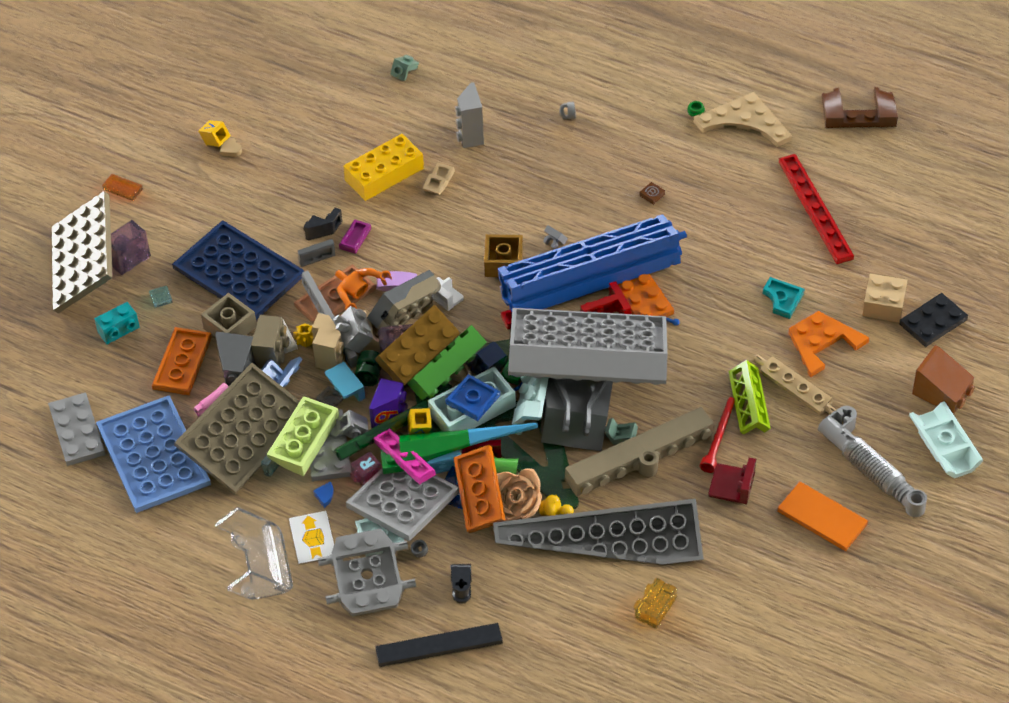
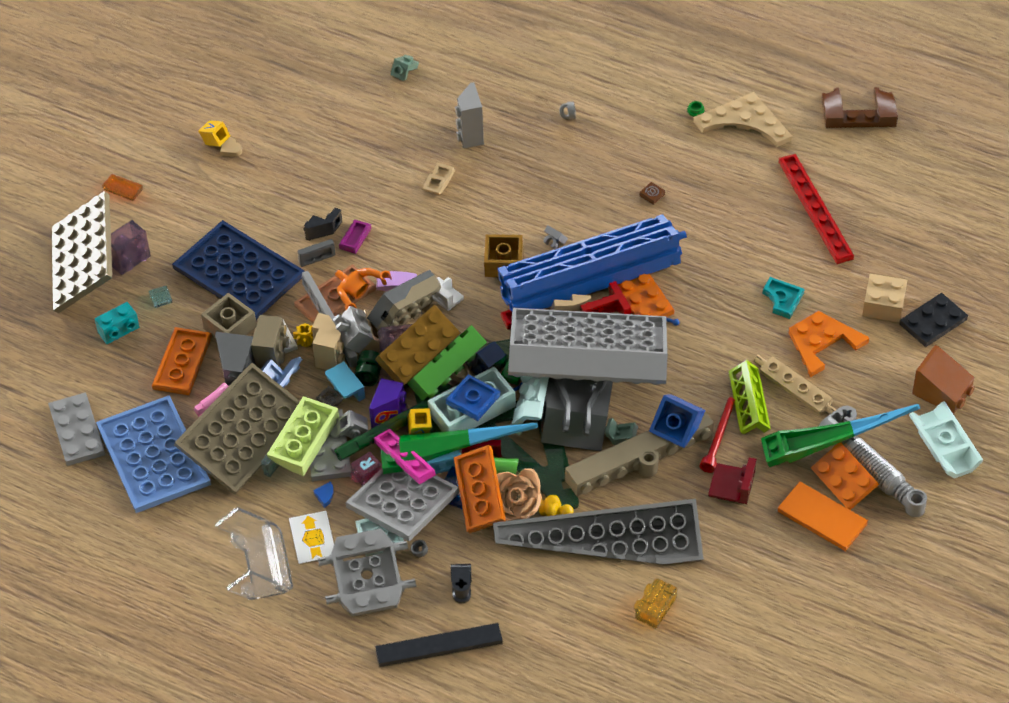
yellow brick [343,134,424,201] -> none
none -> tan slope [550,294,591,312]
none -> blue slope [649,394,706,448]
none -> green plate [761,404,920,468]
none -> orange plate [811,442,879,510]

